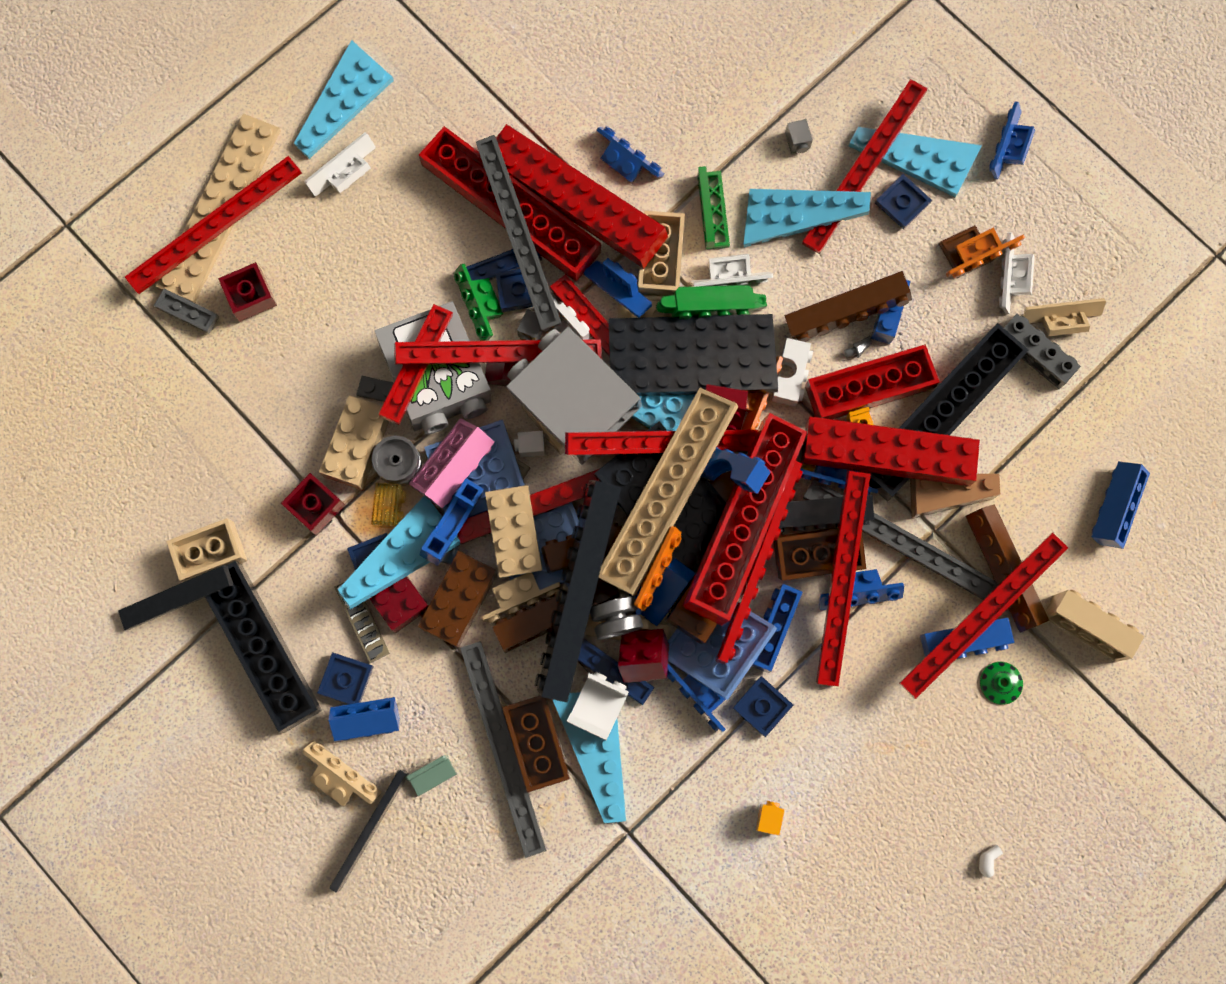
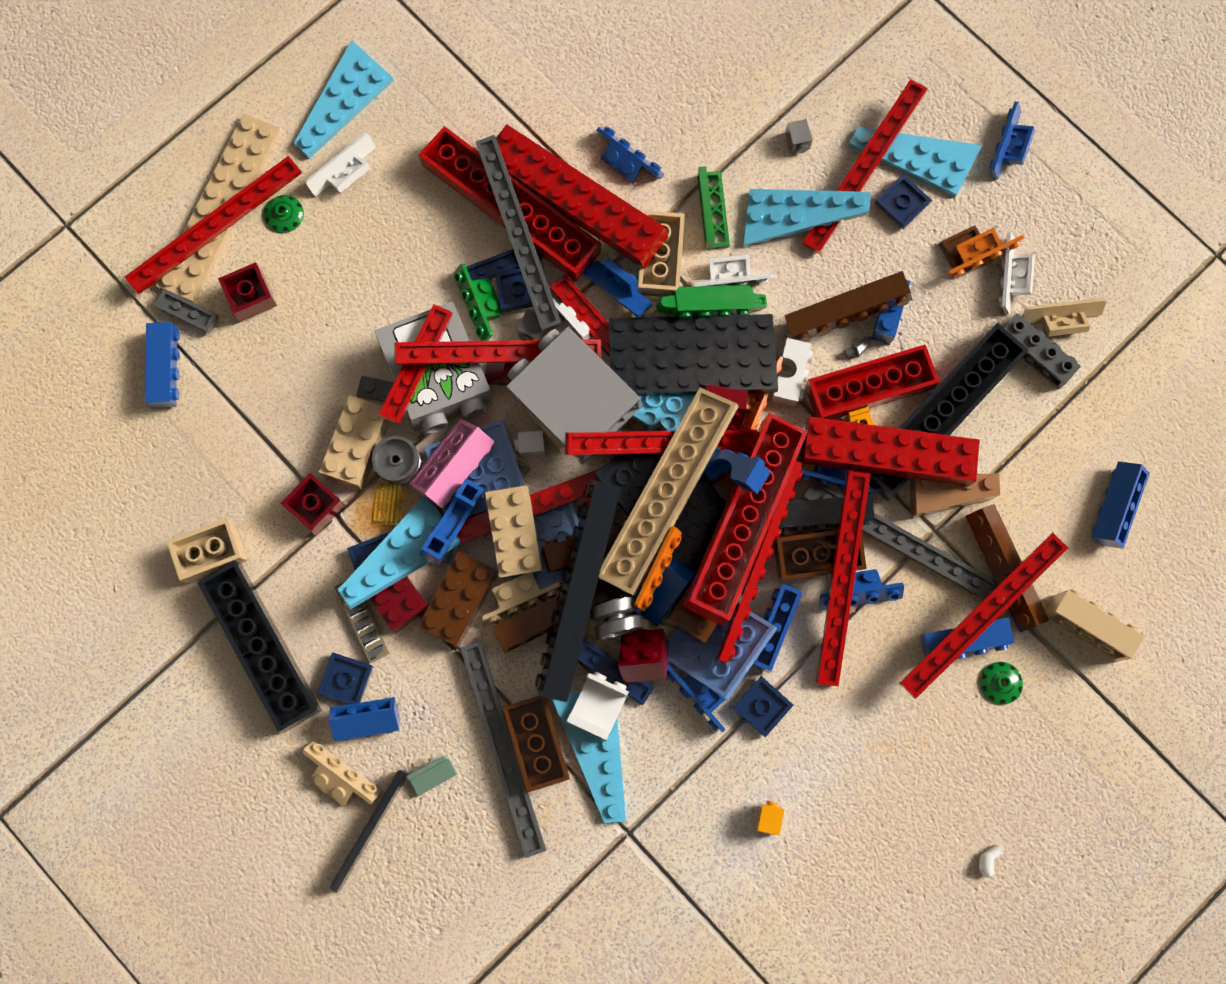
black tile [118,565,233,630] -> none
none -> blue brick [145,322,180,408]
none -> green dish [264,195,304,233]

